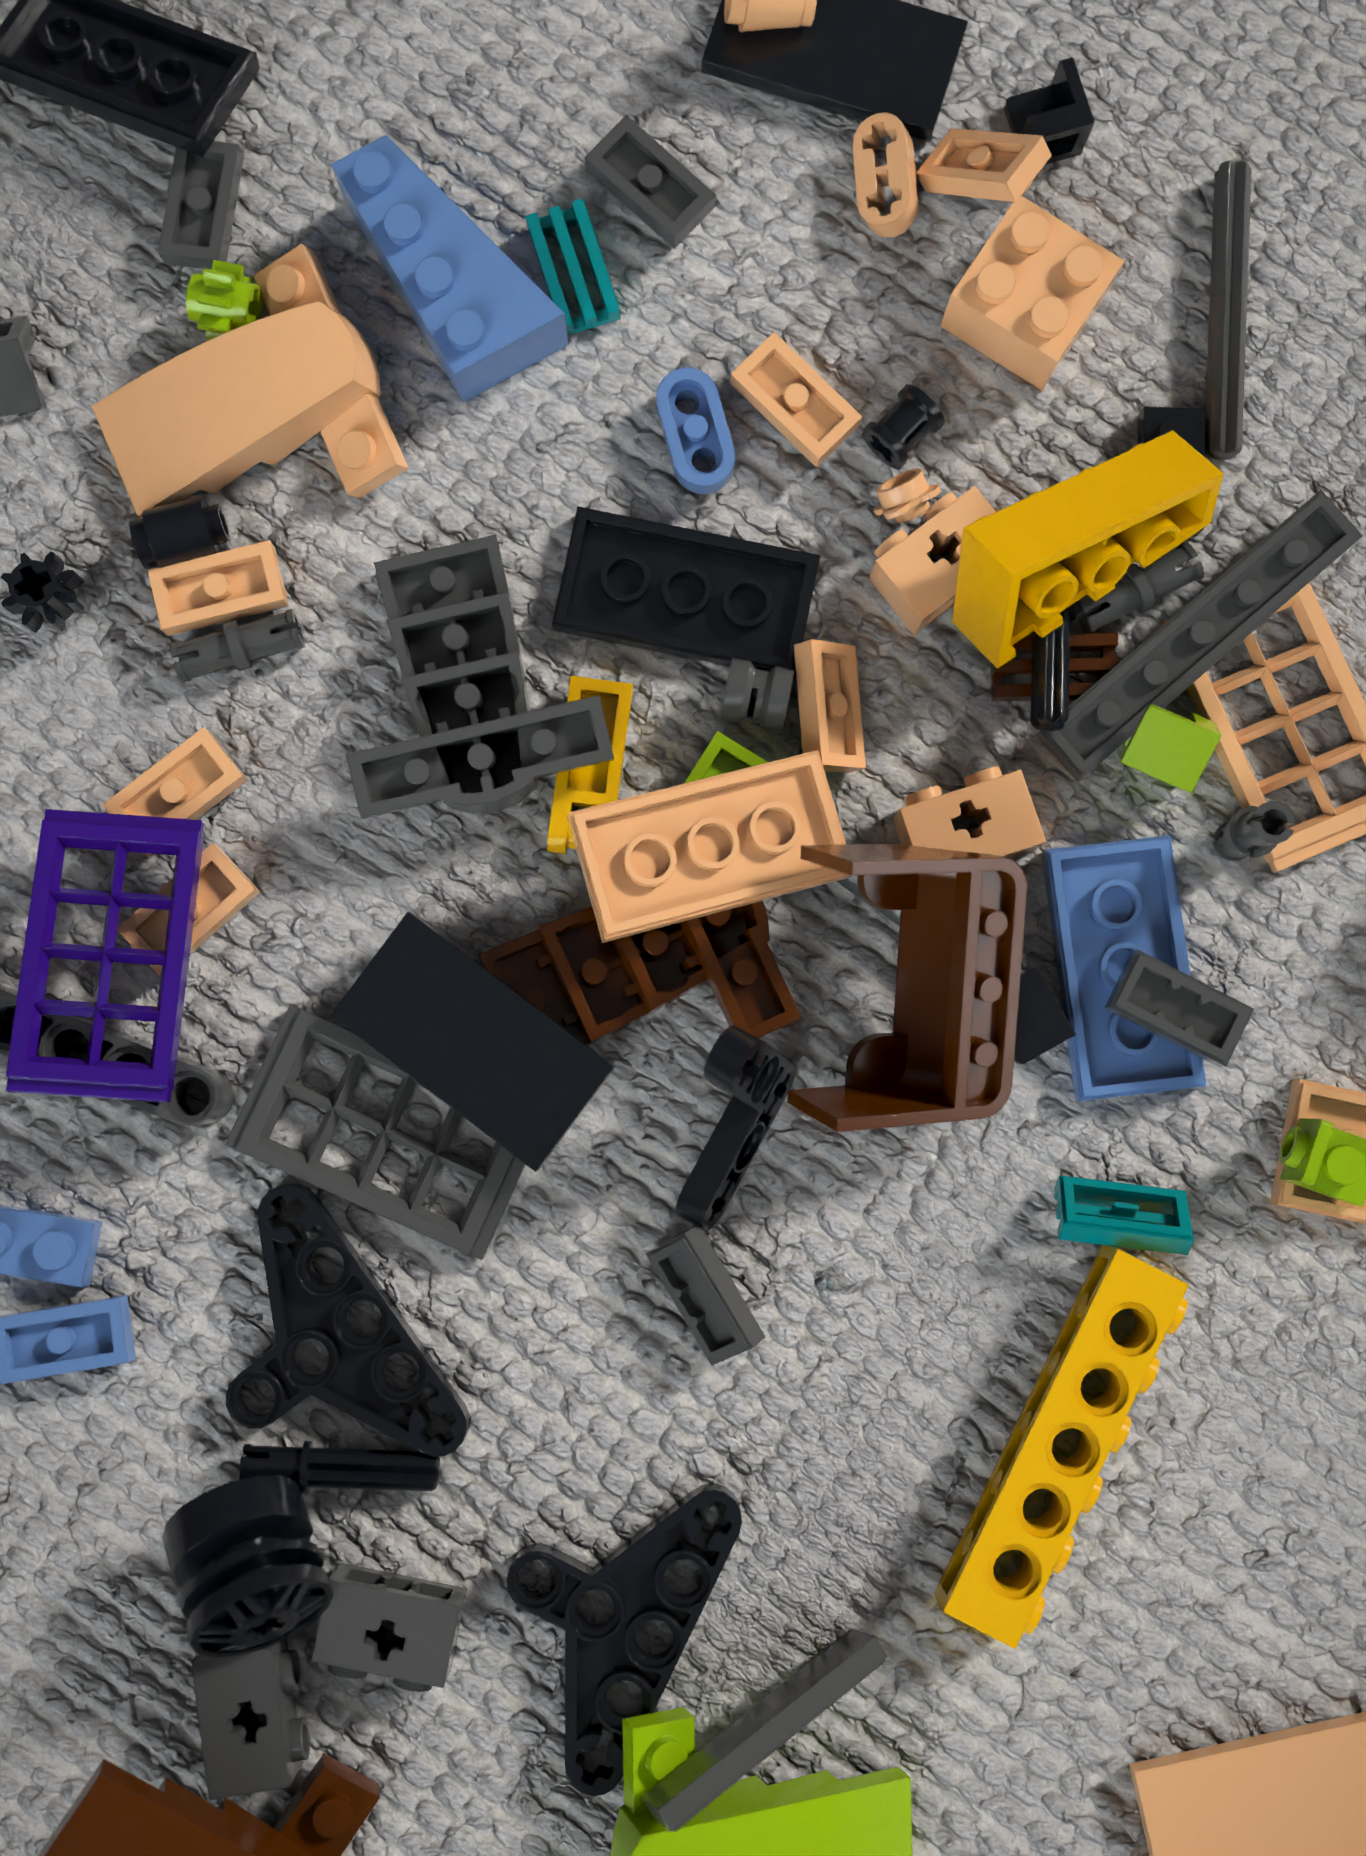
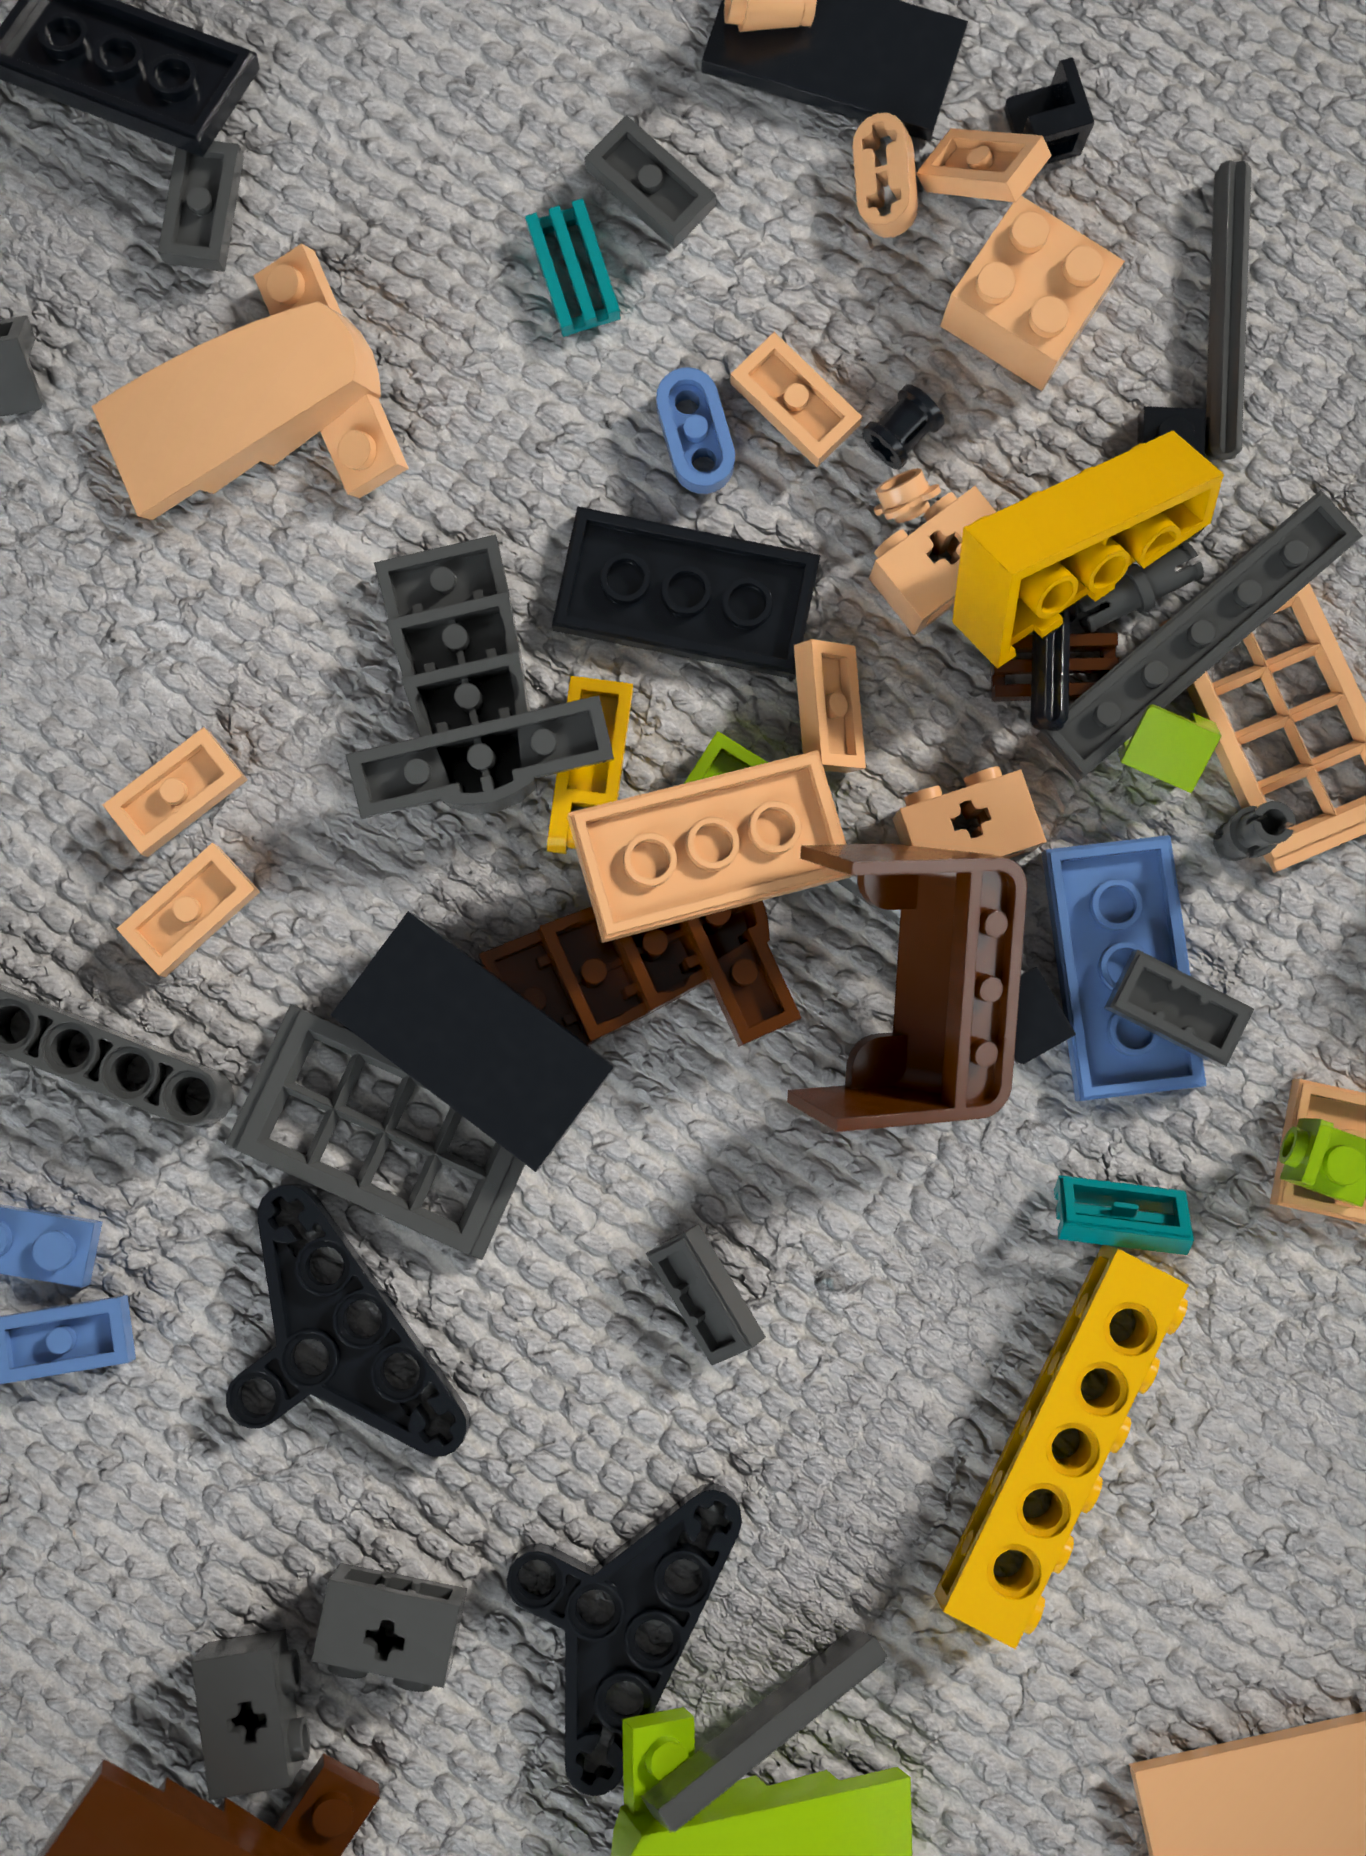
black gear [1,551,85,633] -> none
dark purple piece [6,809,204,1103] -> none
black brick [129,495,230,570] -> none
light nougat plate [147,540,289,636] -> none
black wheel [162,1475,334,1658] -> none
dark grey pin [170,609,305,682] -> none
lime gear [186,260,262,340] -> none
black axle [239,1441,440,1495] -> none
medium blue wedge [331,135,569,403] -> none
black beam [676,1026,796,1231] -> none
dark grey wheel [720,658,794,732] -> none

